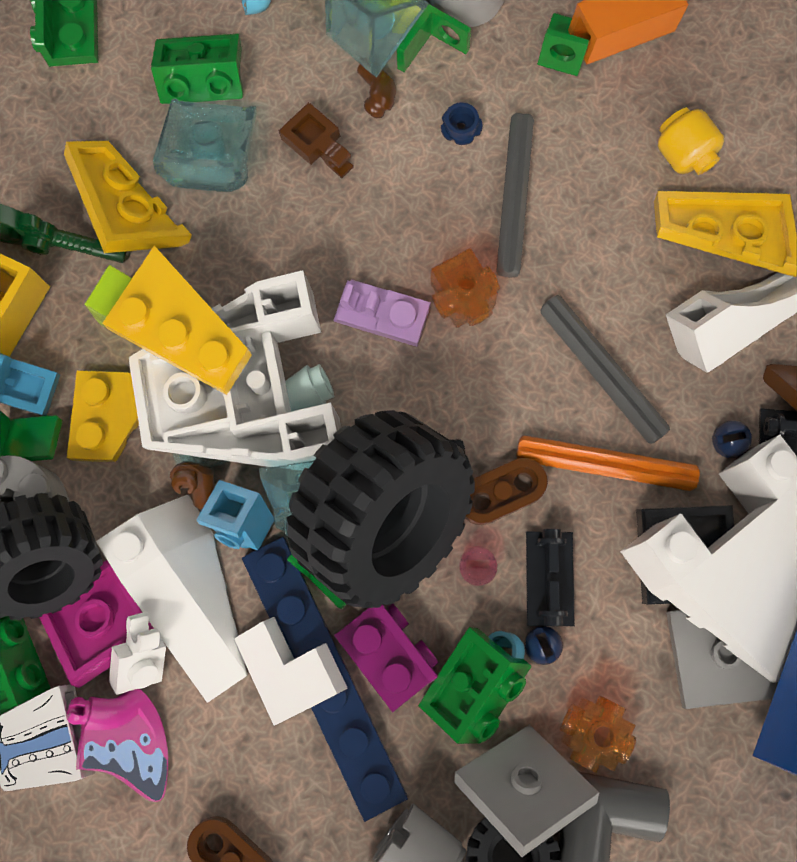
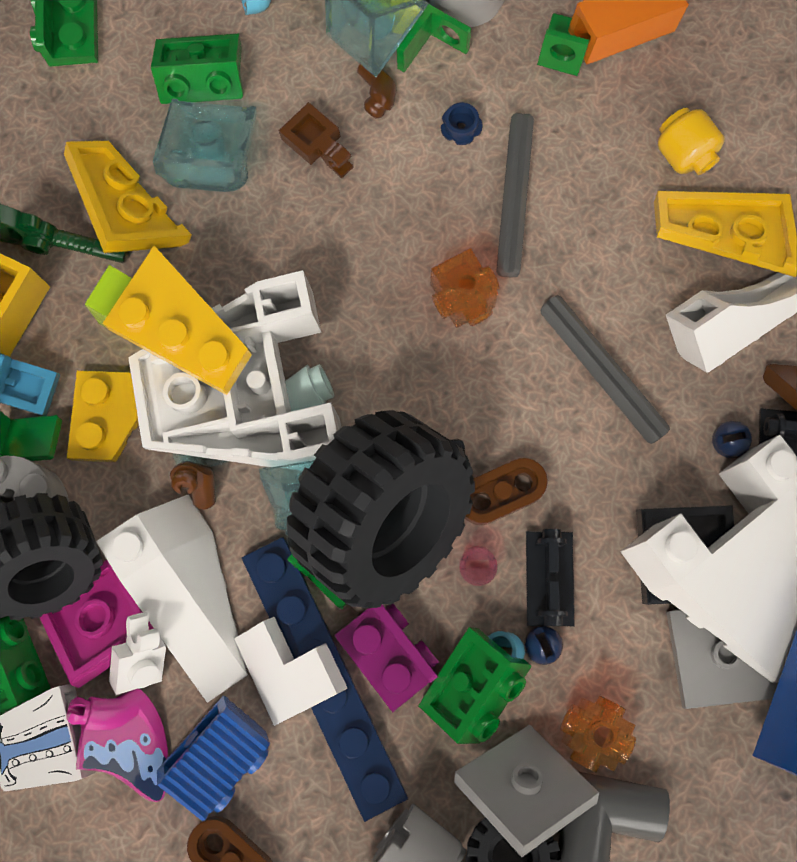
dark azure brick [196,480,275,551] -> none
lavender plate [333,279,431,347] -> none
orange axle [516,435,700,491] -> none
none -> blue brick [157,695,270,821]

